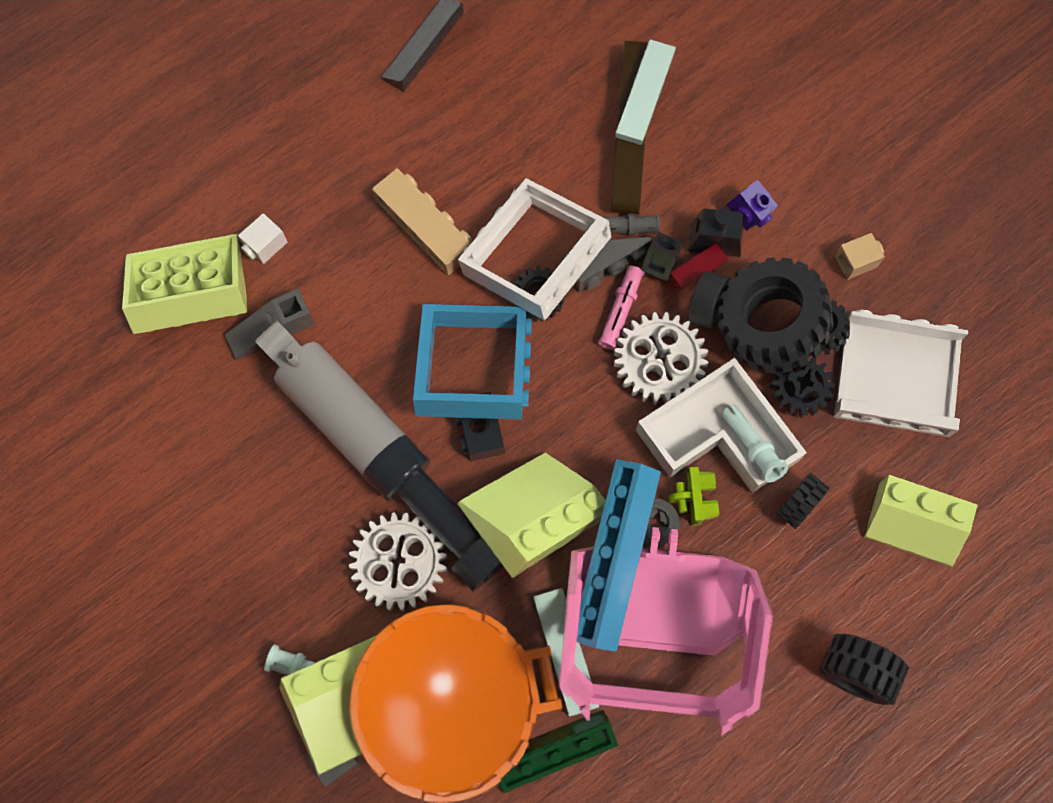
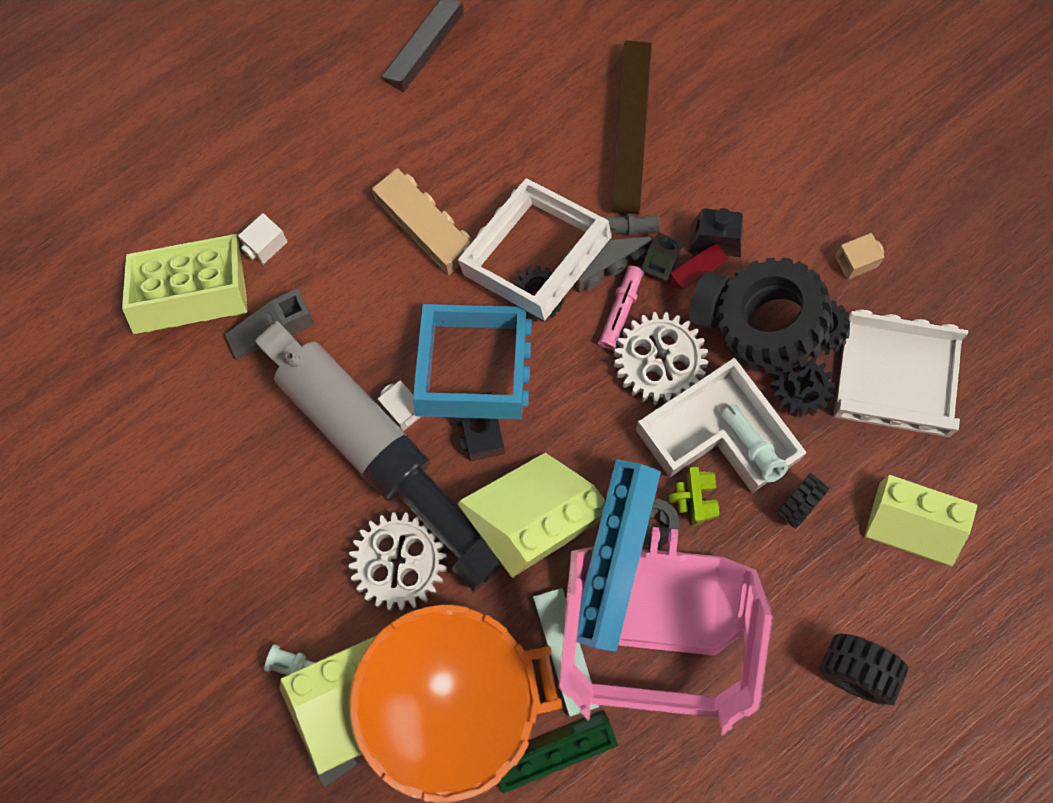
light aqua tile [615,40,676,145] -> none
dark purple brick [726,179,778,231] -> none
none -> white brick [378,380,422,431]

